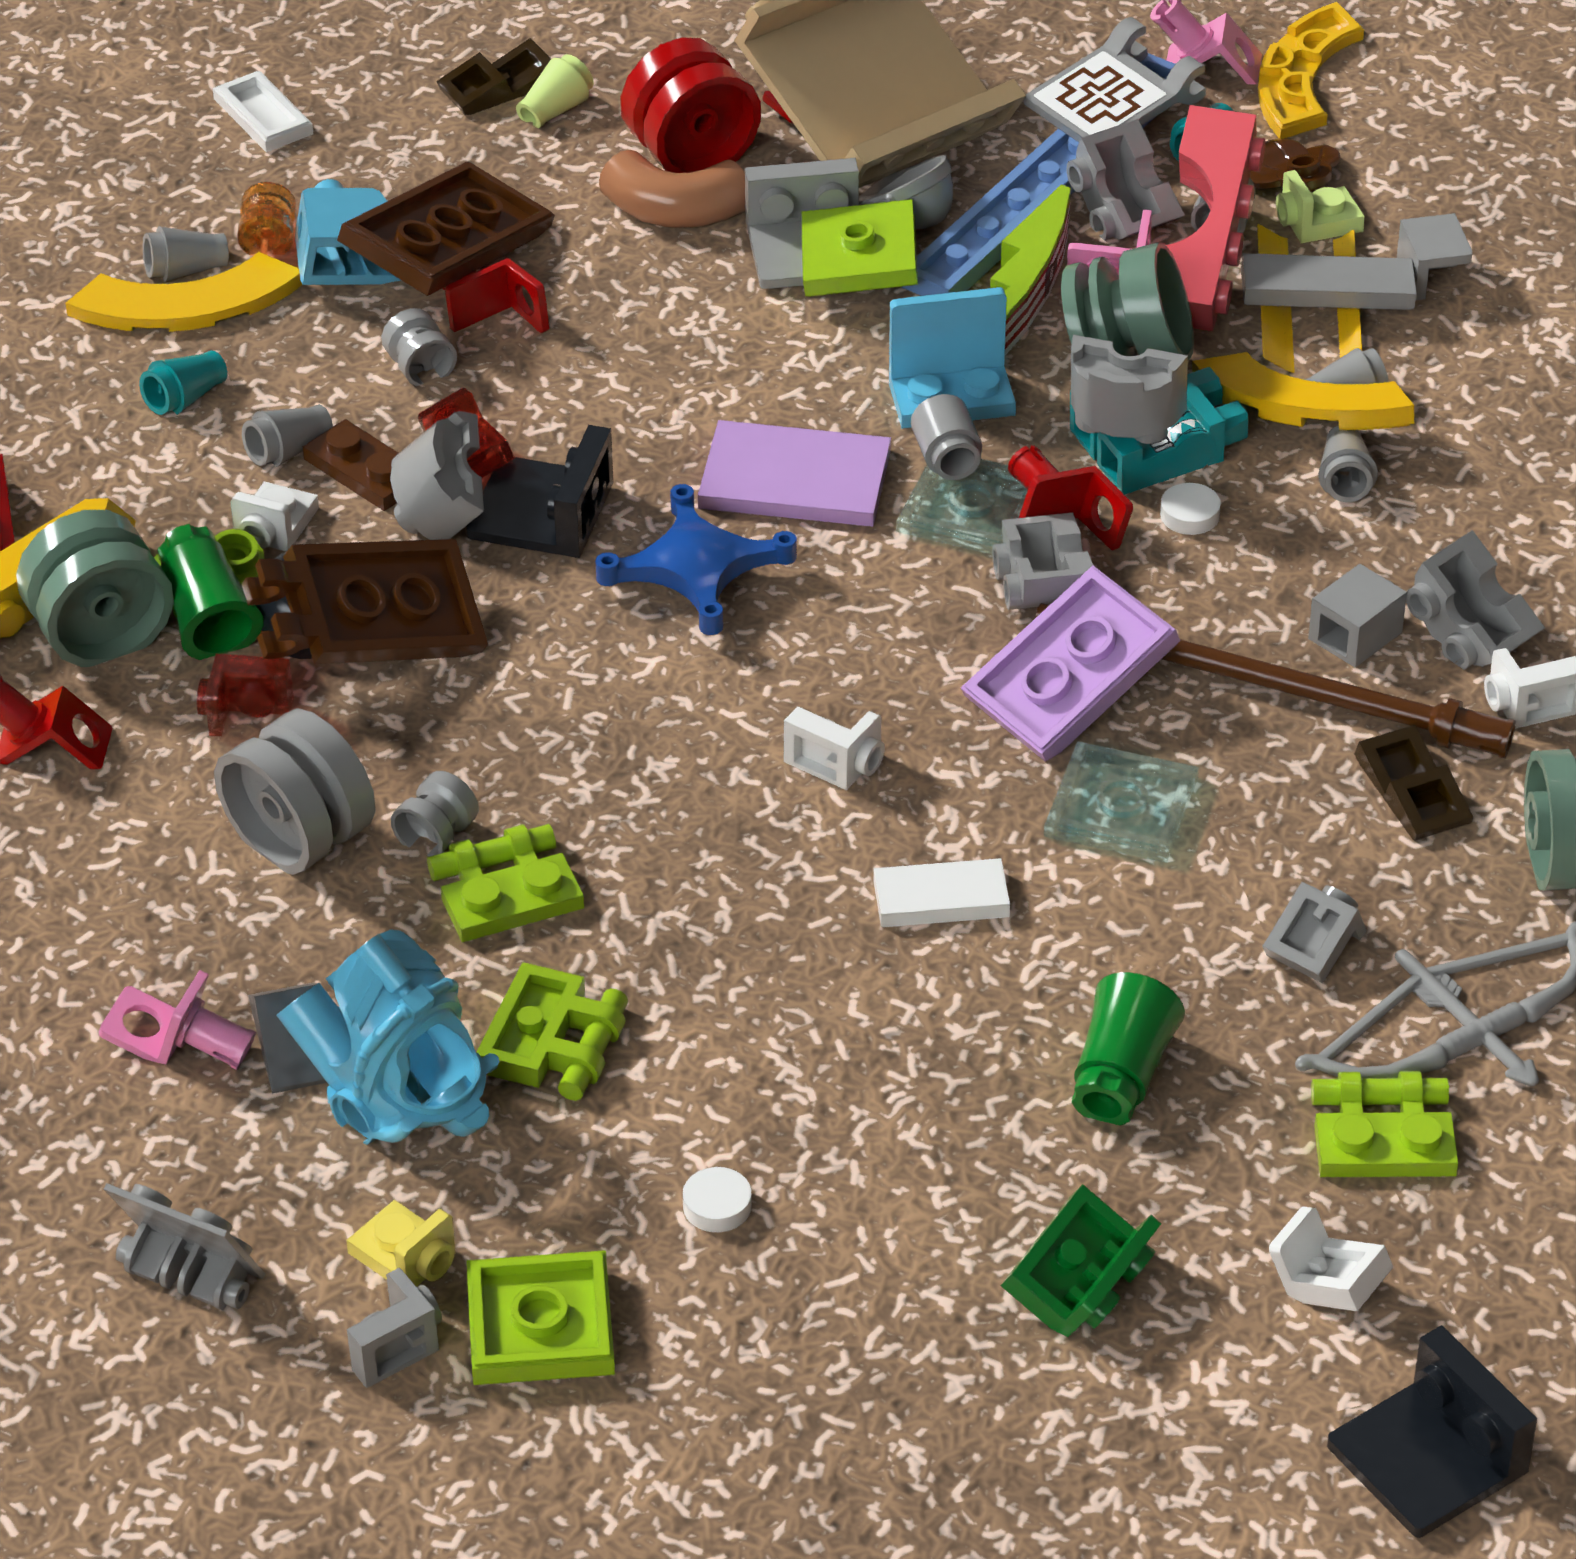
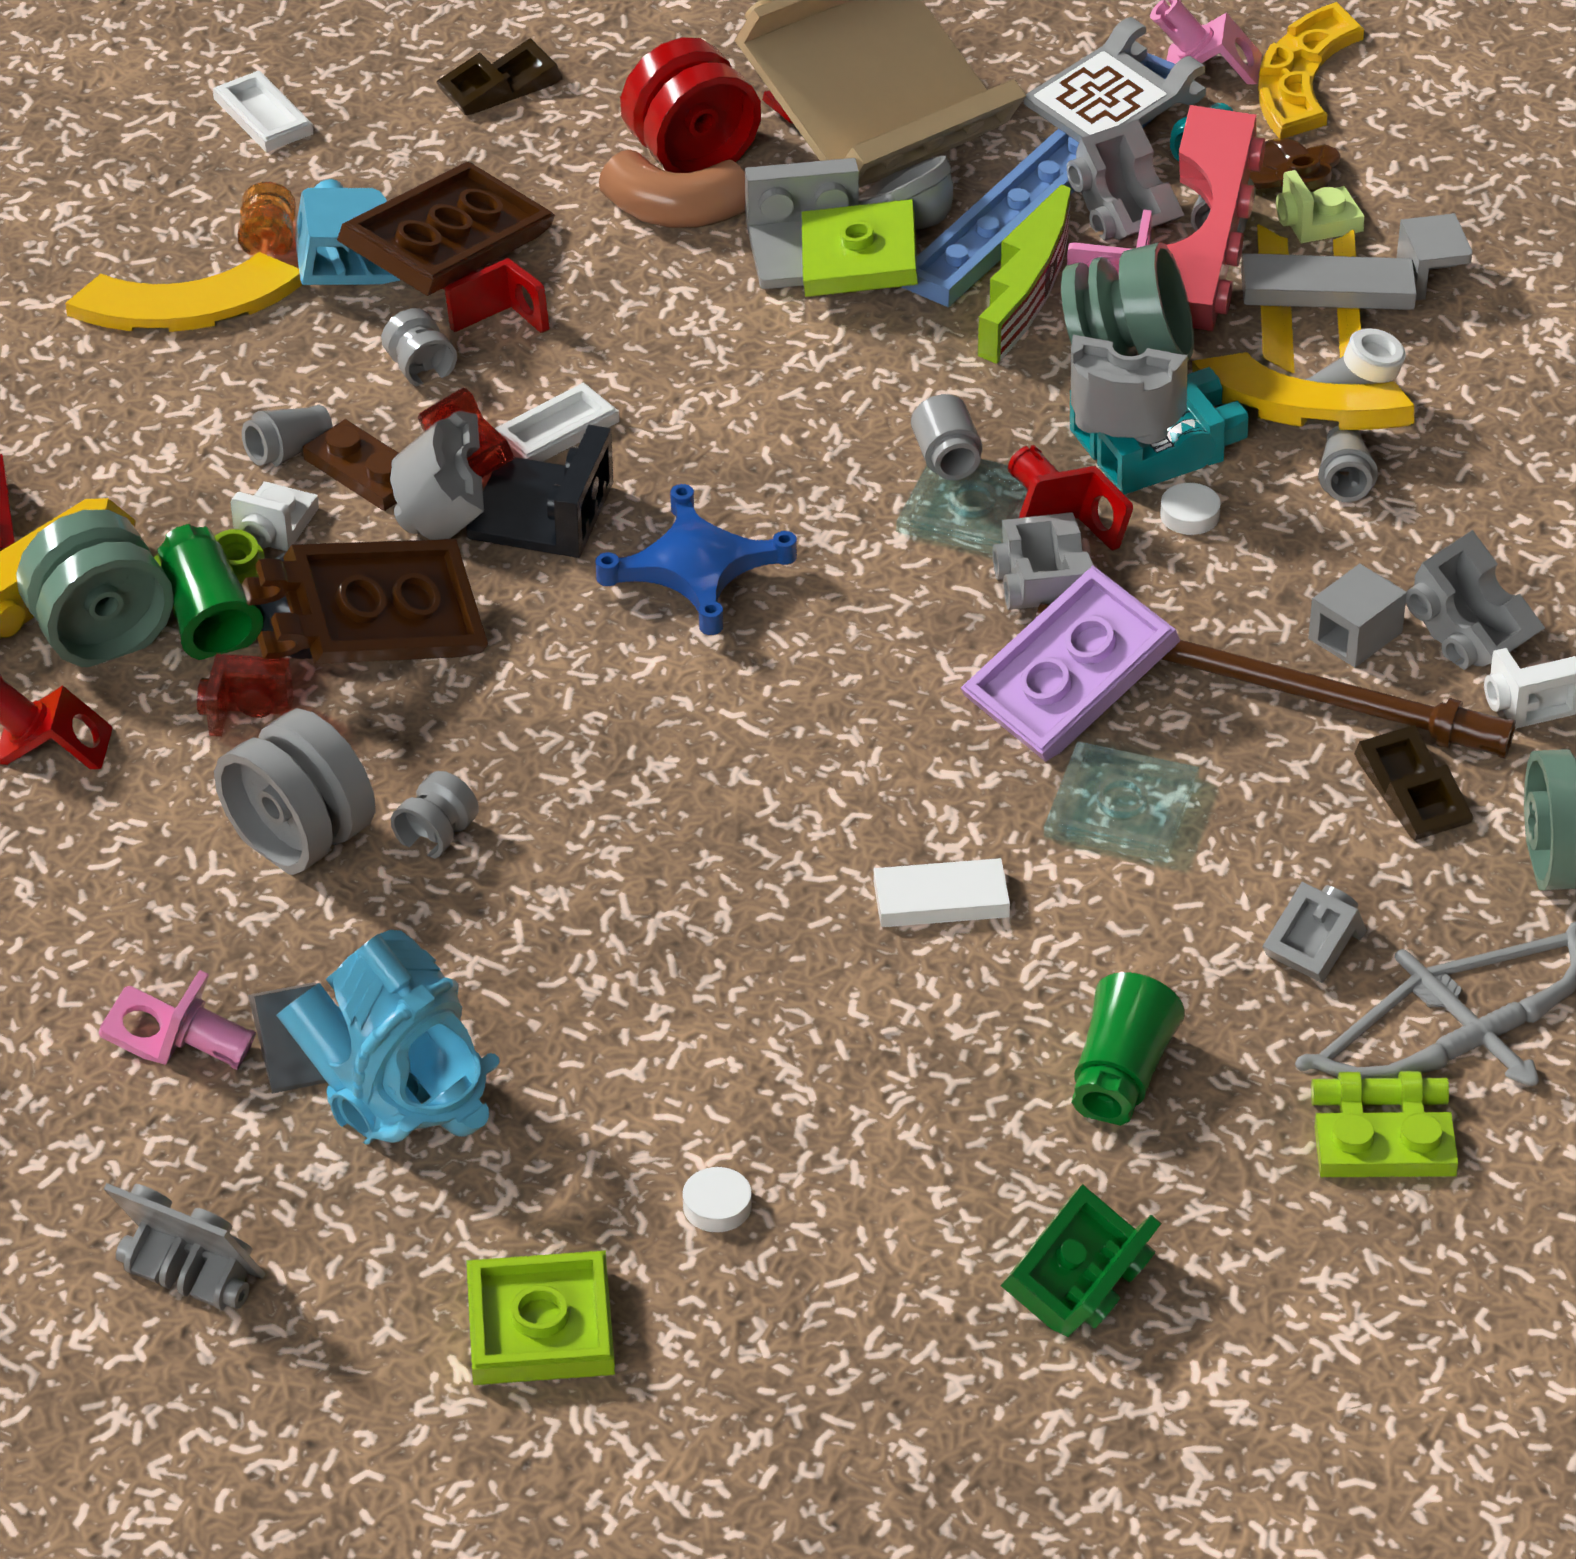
teal cone [139,350,228,415] -> none
light grey cone [143,226,229,282] -> none
light yellow bracket [346,1200,456,1287] -> none
light grey bracket [347,1268,442,1388] -> none
lime plate [427,824,584,942] -> none
lime plate [476,962,628,1101] -> none
yellowish green cone [516,54,594,128] -> none
lavender tile [698,420,891,527] -> none
white bracket [784,706,885,790] -> none
medium azure bracket [889,287,1016,429] -> none
white bracket [1269,1206,1393,1311] -> none
black bracket [1327,1325,1537,1538] -> none
none -> white tile [491,382,619,462]
none -> white tile [1344,328,1406,383]

